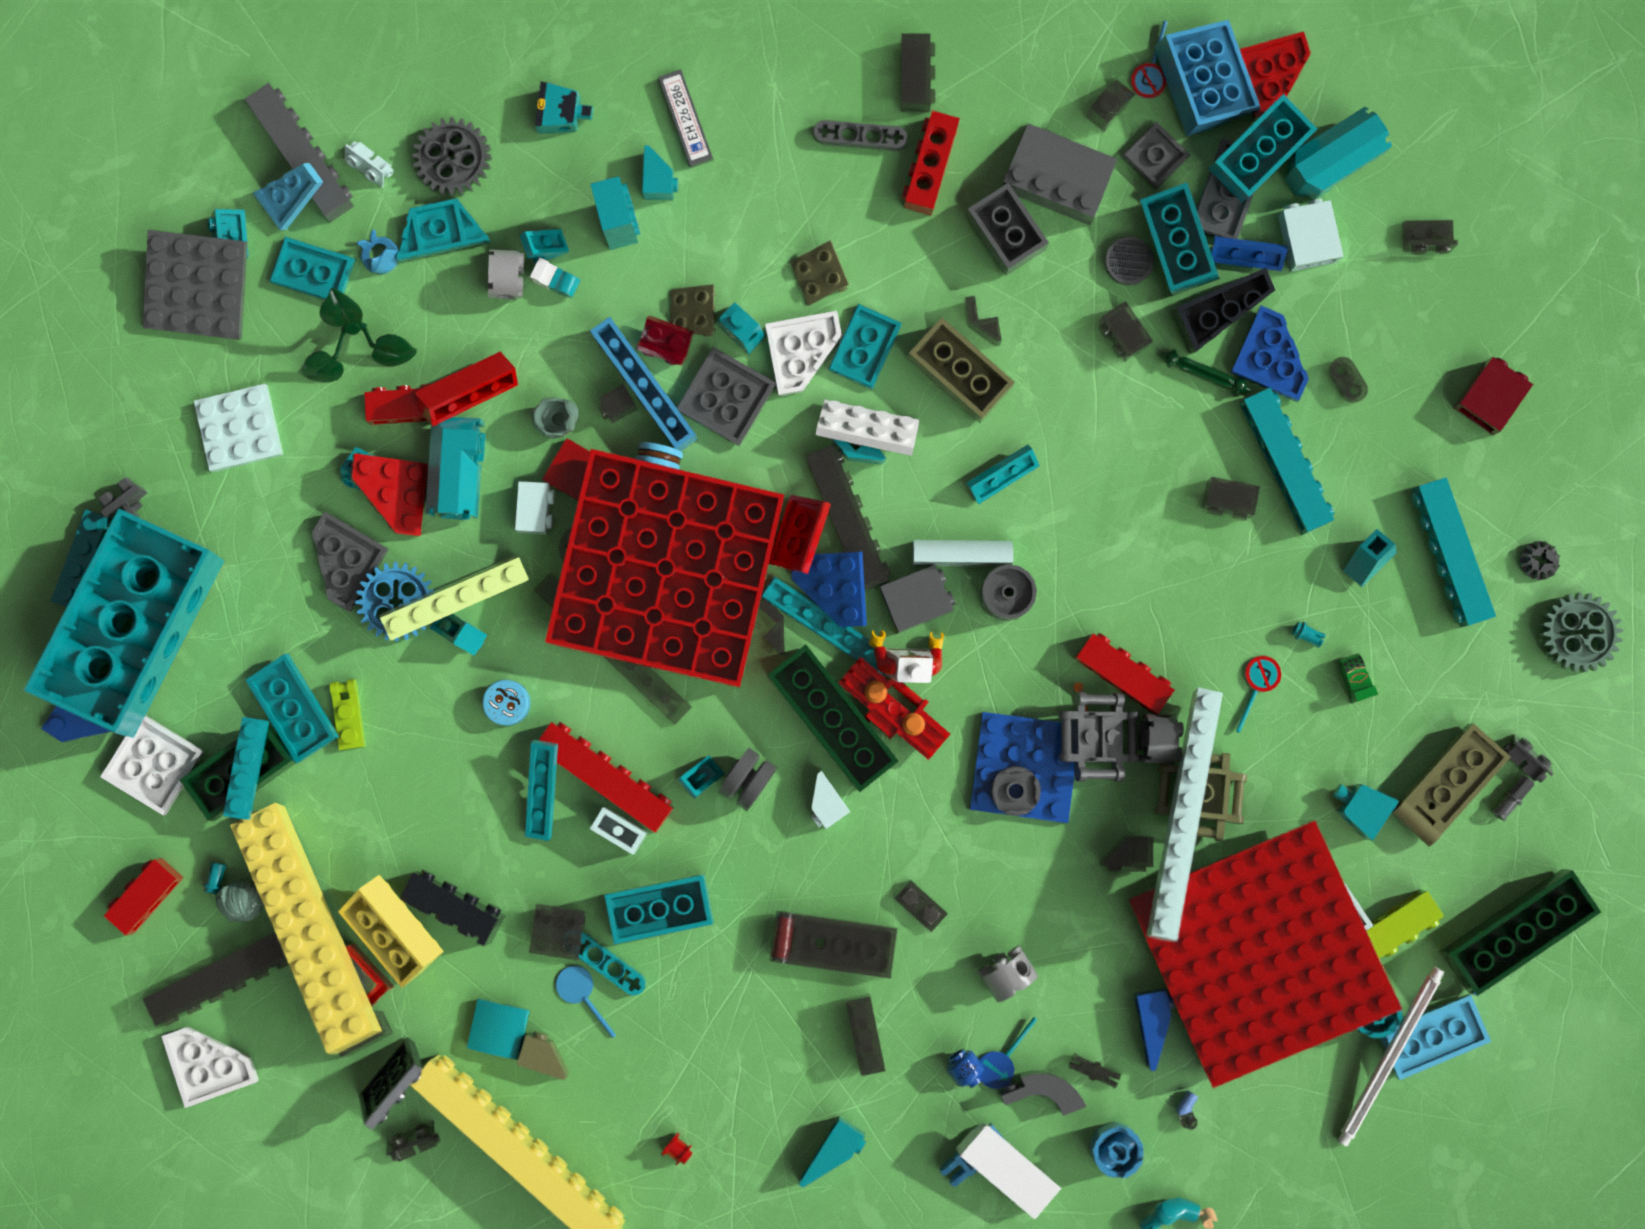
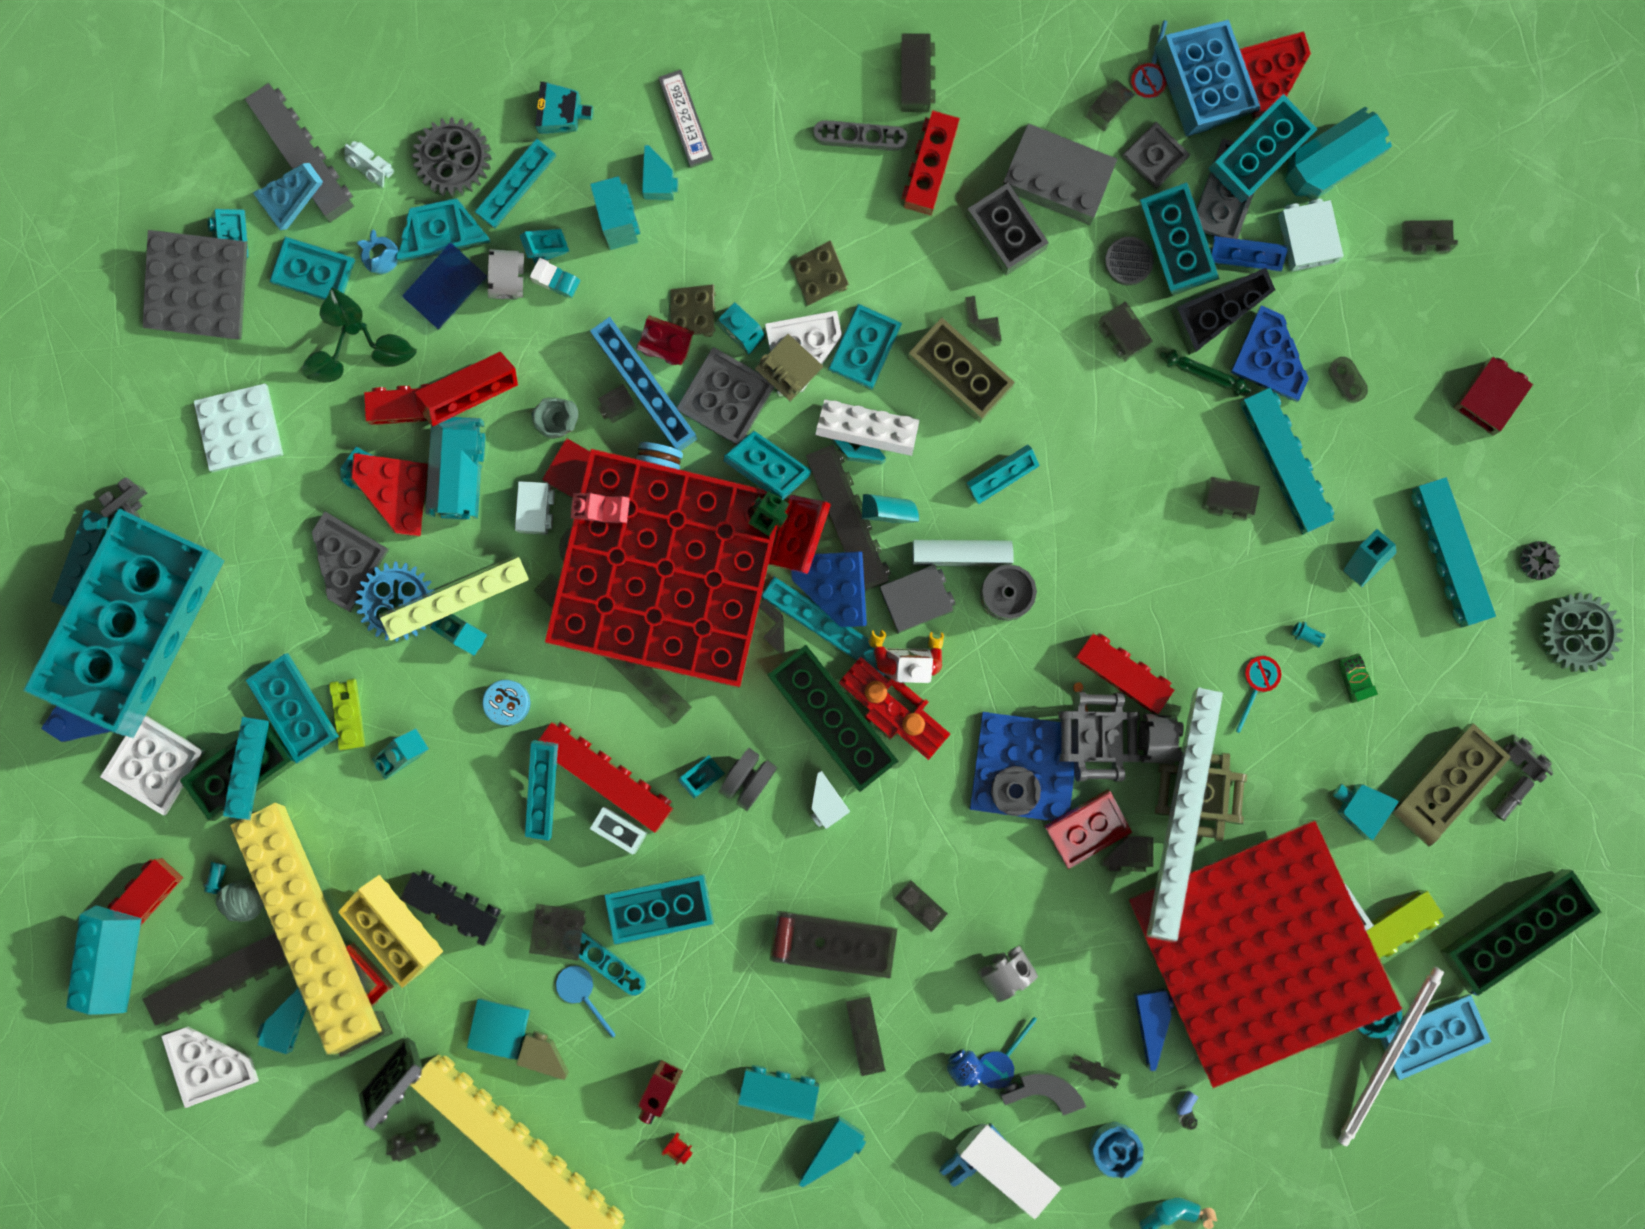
none -> teal slope [66,906,142,1015]
none -> teal slope [257,987,307,1054]
none -> teal slope [372,729,429,780]
none -> clear blue tile [402,242,488,330]
none -> teal plate [475,139,556,229]
none -> coral slope [570,493,629,523]
none -> dark red torso [638,1060,683,1124]
none -> teal tile [723,431,812,500]
none -> teal slope [738,1065,819,1121]
none -> dark green brick [748,491,789,536]
none -> olive hinge [755,334,824,402]
none -> teal brick [862,494,919,524]
none -> tile [1044,789,1132,869]

